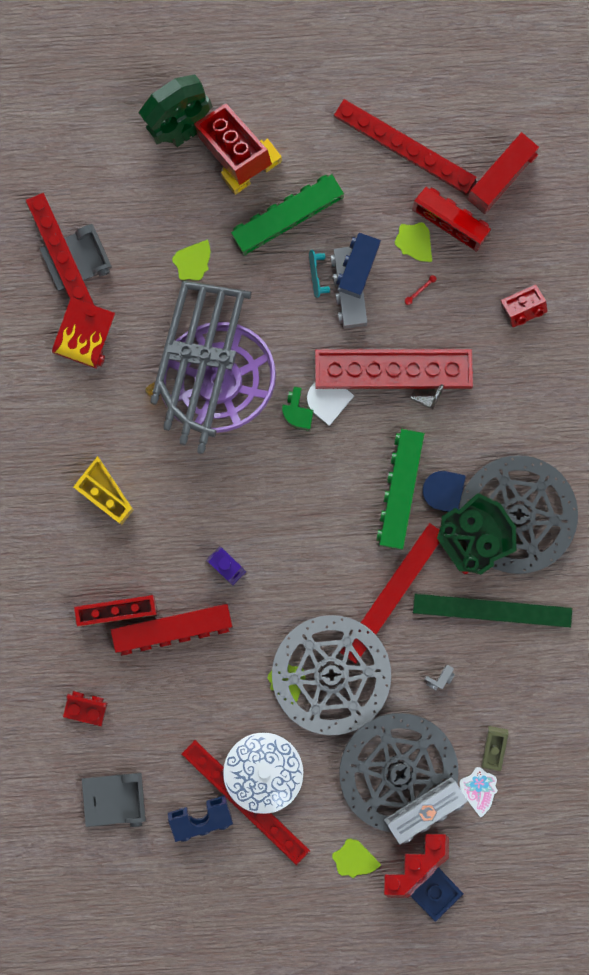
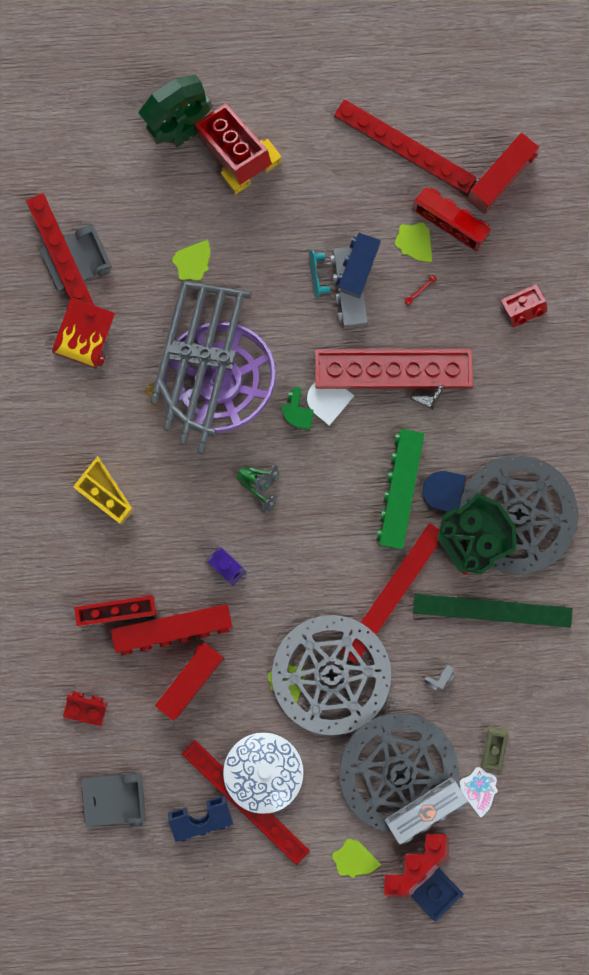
green brick [231,174,344,256] -> none
none -> red brick [155,642,225,721]
none -> plant [237,465,279,513]

